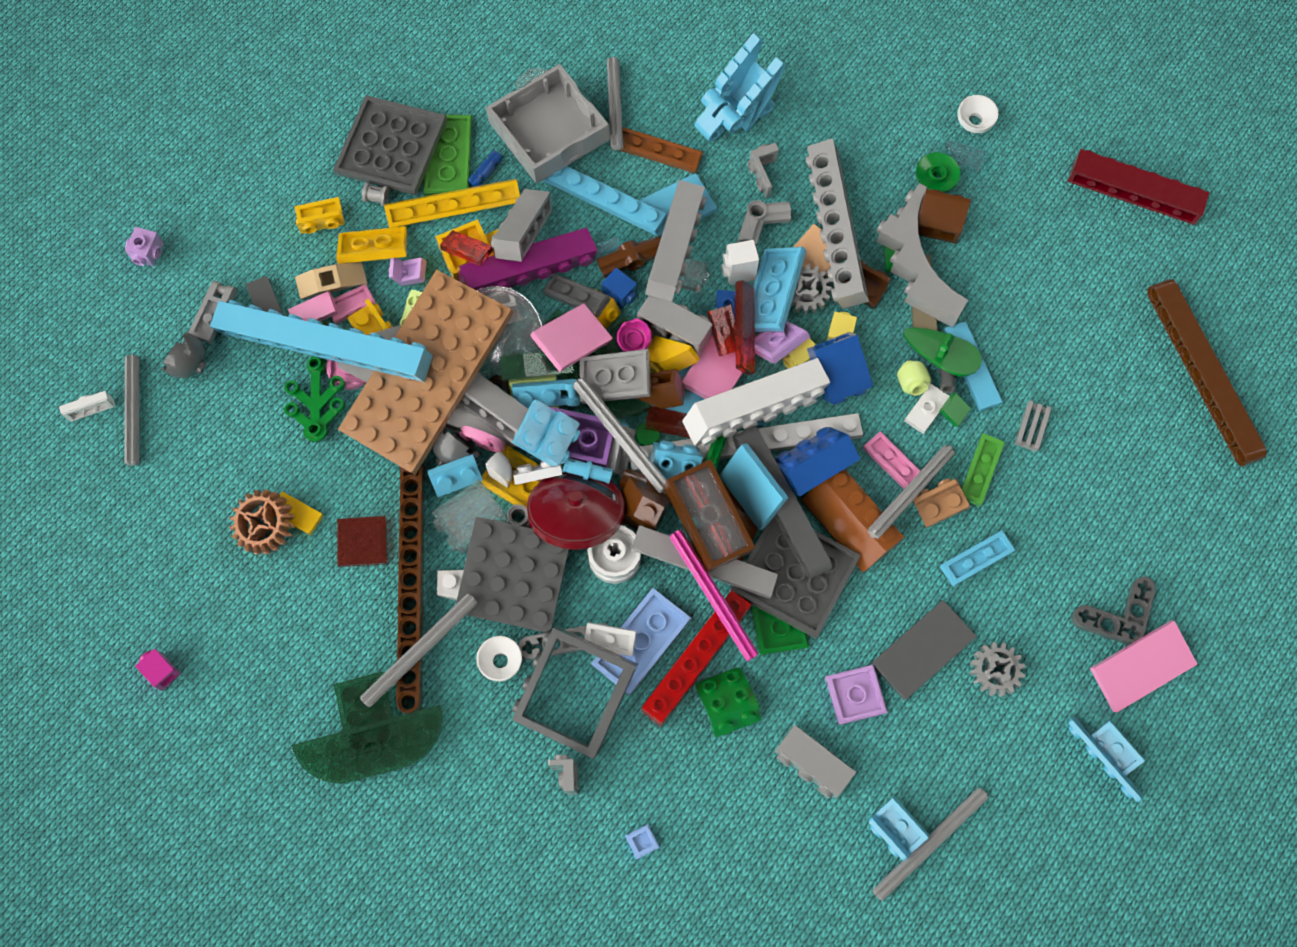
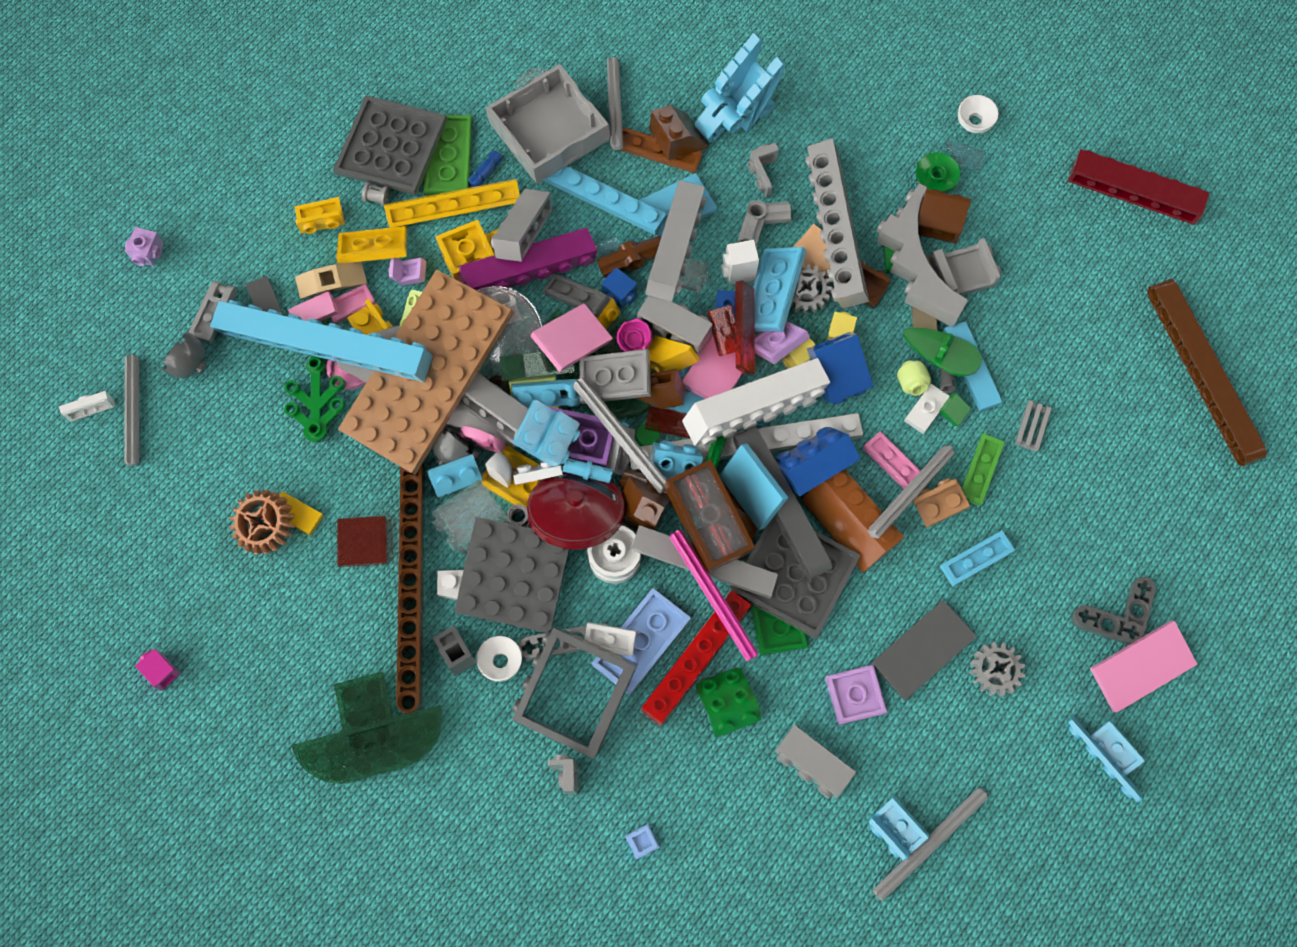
light grey axle [360,594,477,707] -> none
clear red tile [440,230,492,266] -> none
none -> dark grey brick [433,625,477,676]
none -> reddish brown slope [649,105,708,160]
none -> light grey panel [931,238,1001,296]

